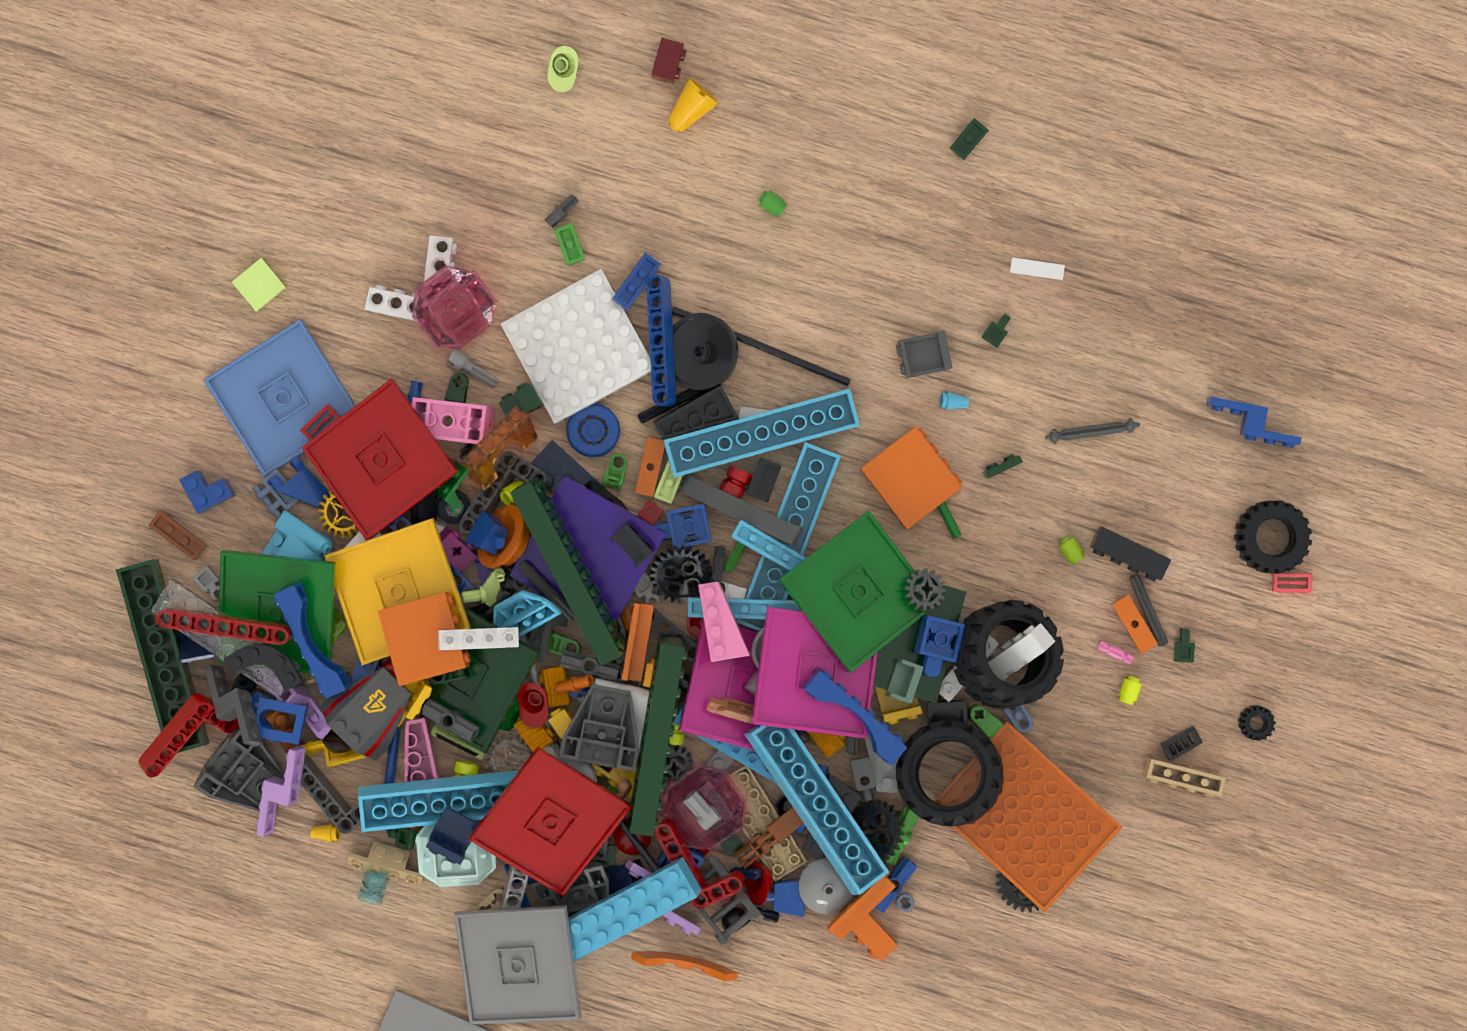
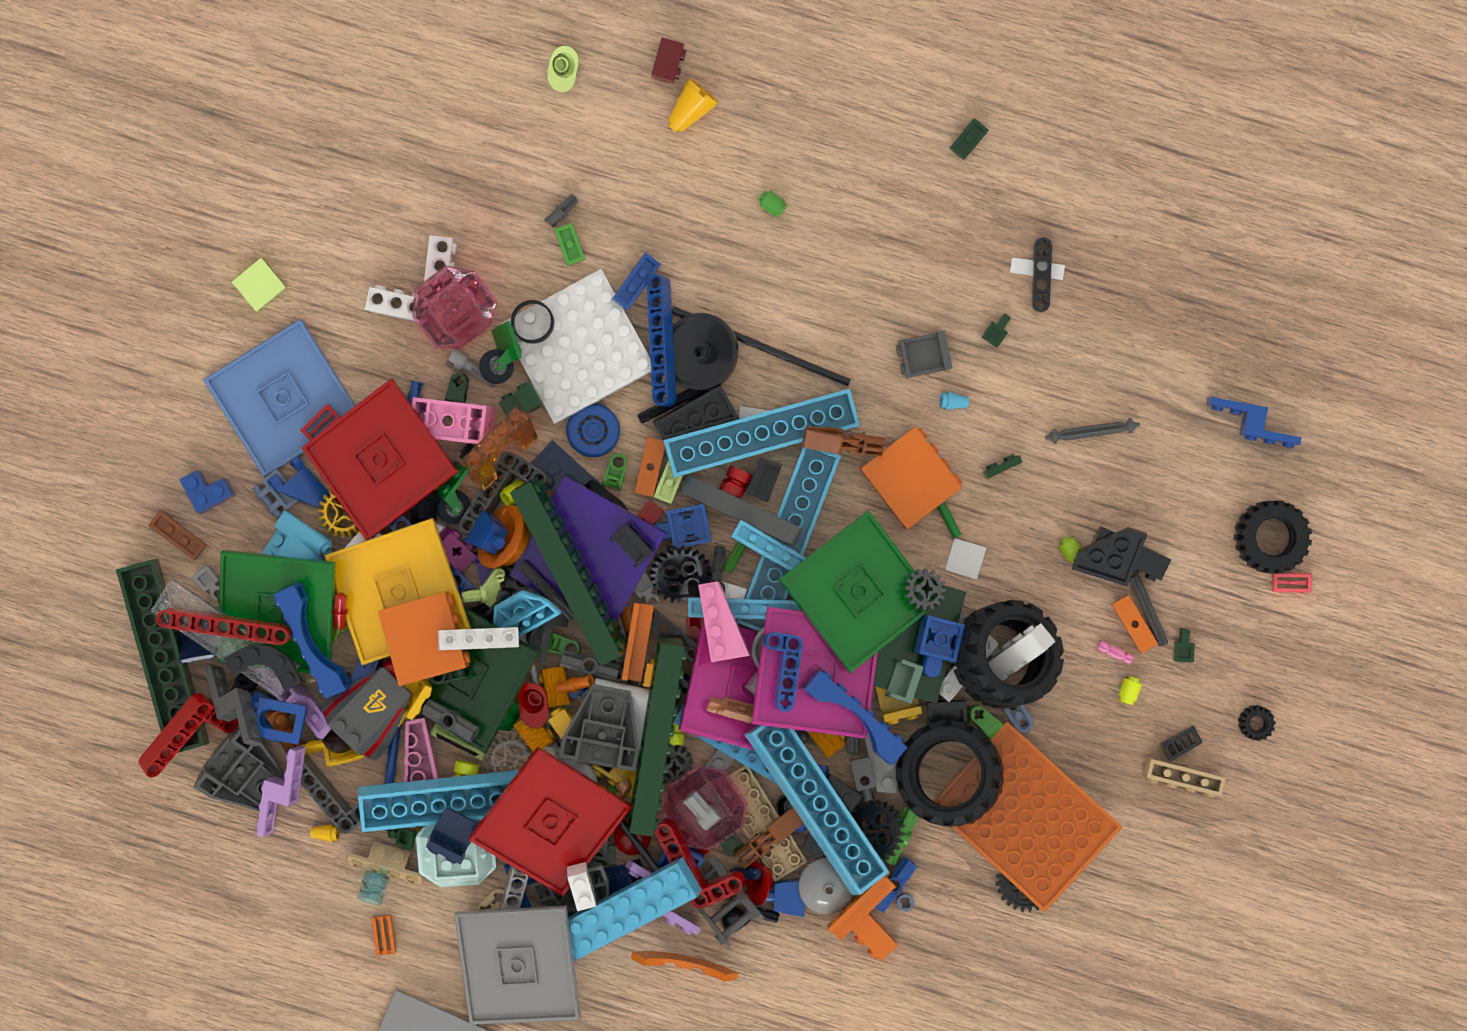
none -> red axle [332,592,348,630]
none -> orange tile [371,915,396,956]
none -> plate [479,321,522,384]
none -> black tyre [511,300,554,344]
none -> white brick [567,862,596,911]
none -> blue beam [762,632,803,712]
none -> dark orange arm [802,426,886,457]
none -> white sticker [945,538,986,580]
none -> black beam [1032,237,1052,313]
none -> black plate [1072,527,1147,586]

